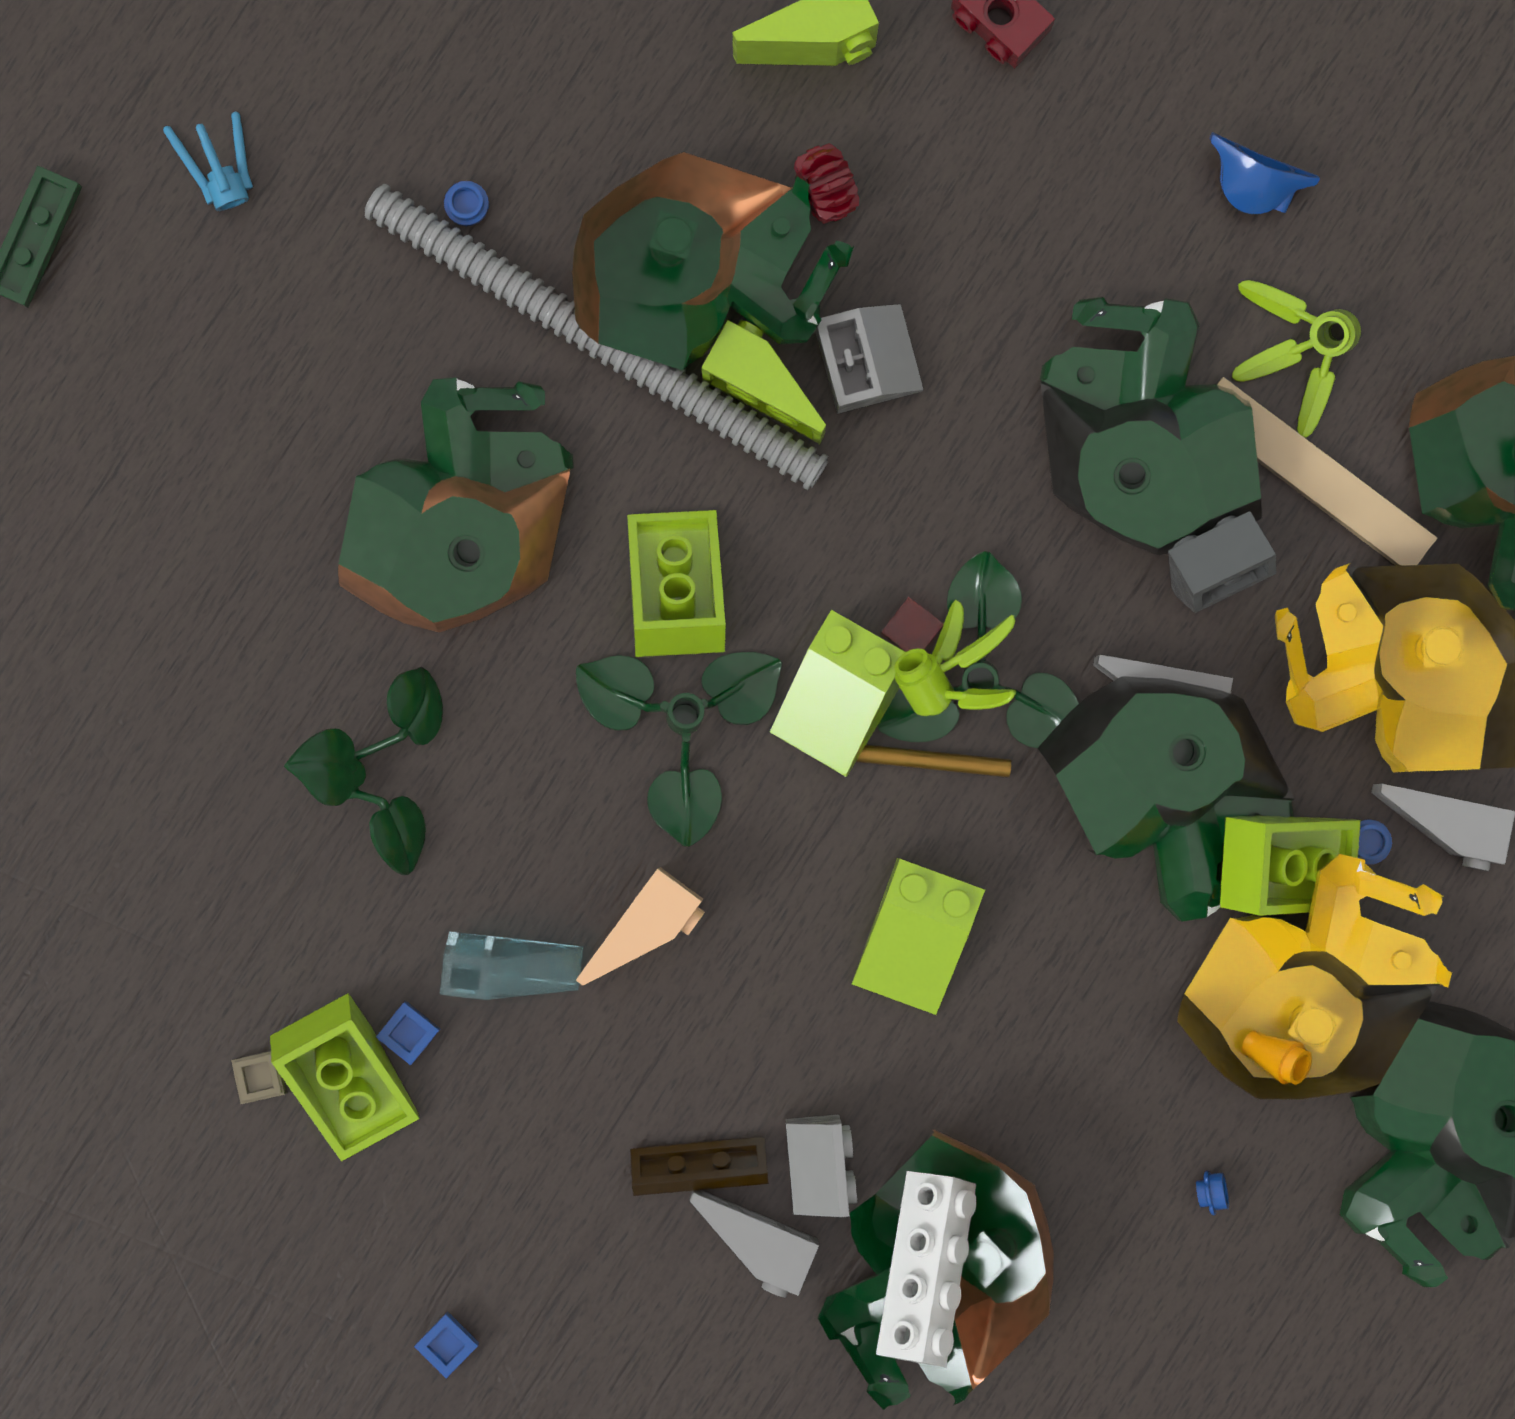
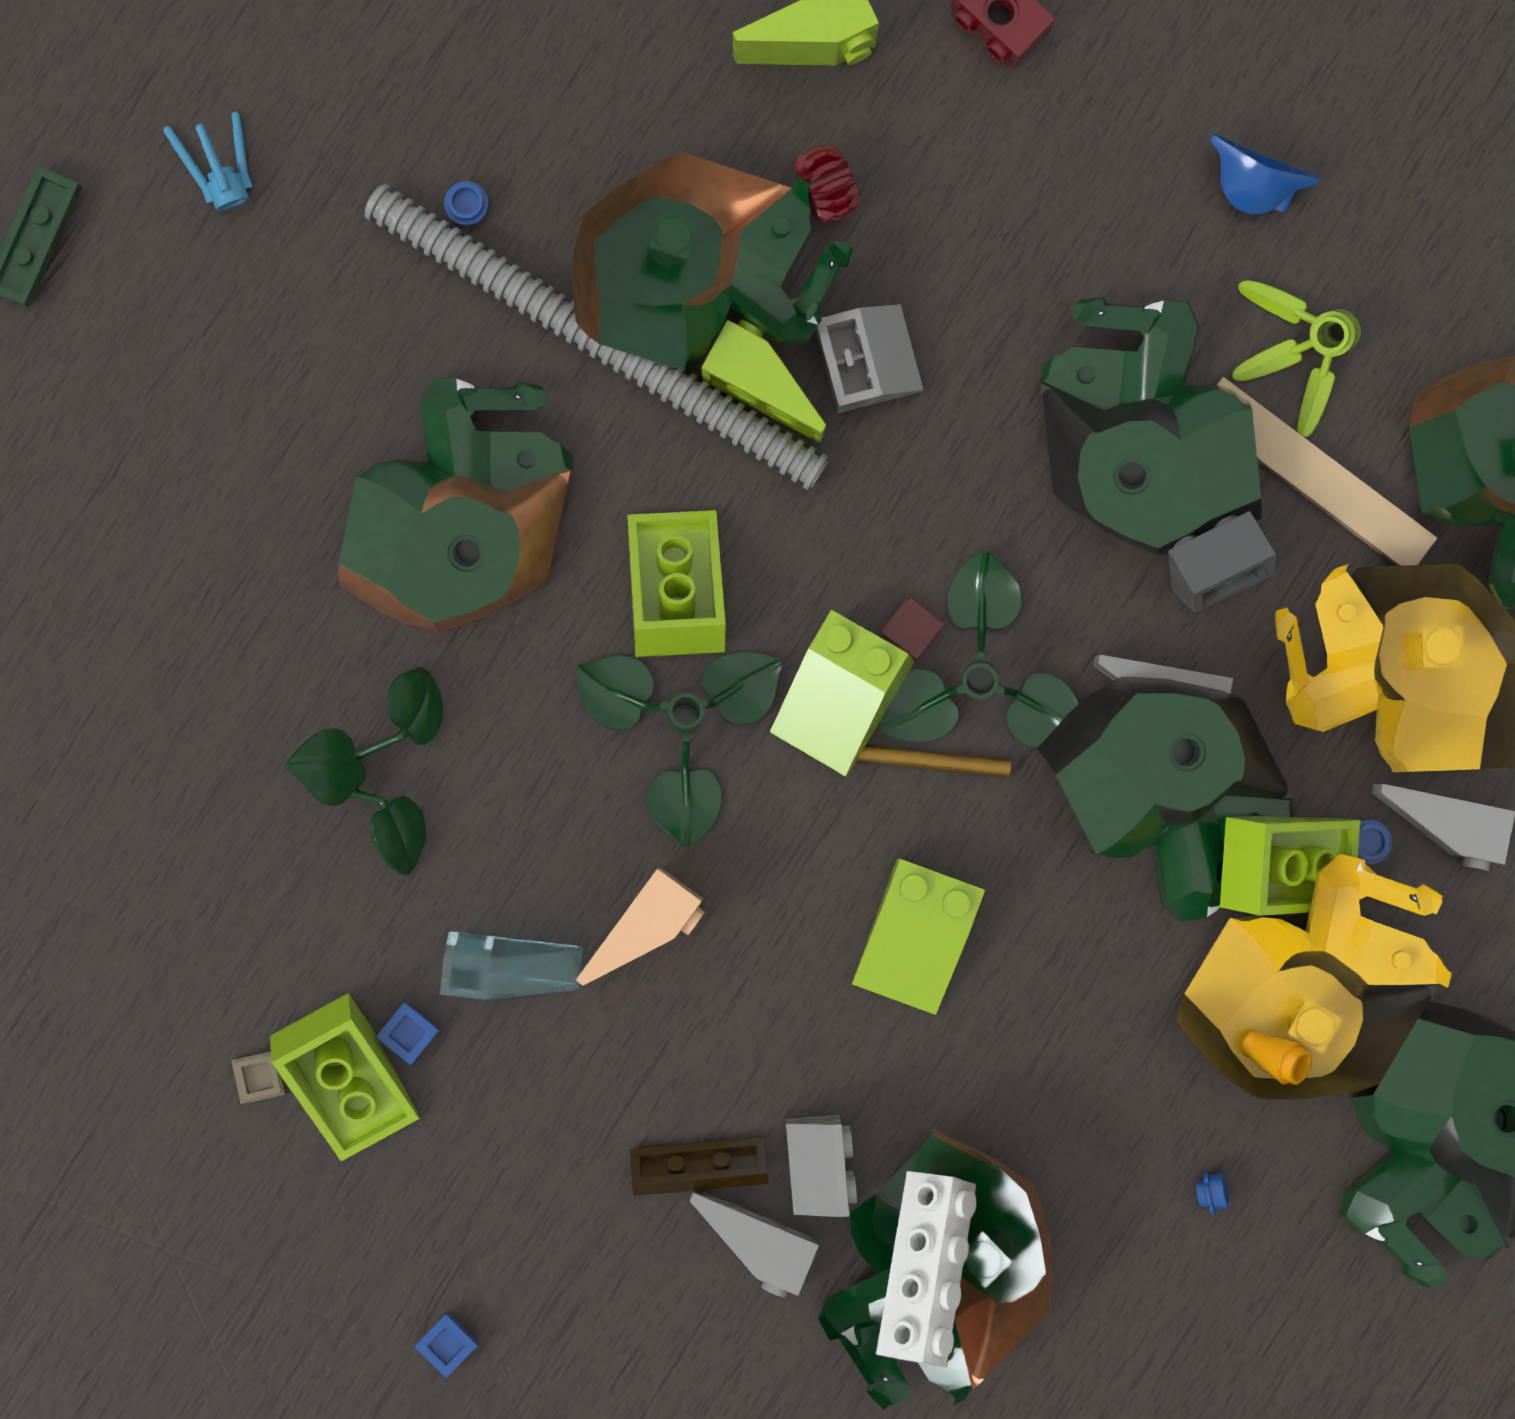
lime plant [894,600,1016,716] -> none

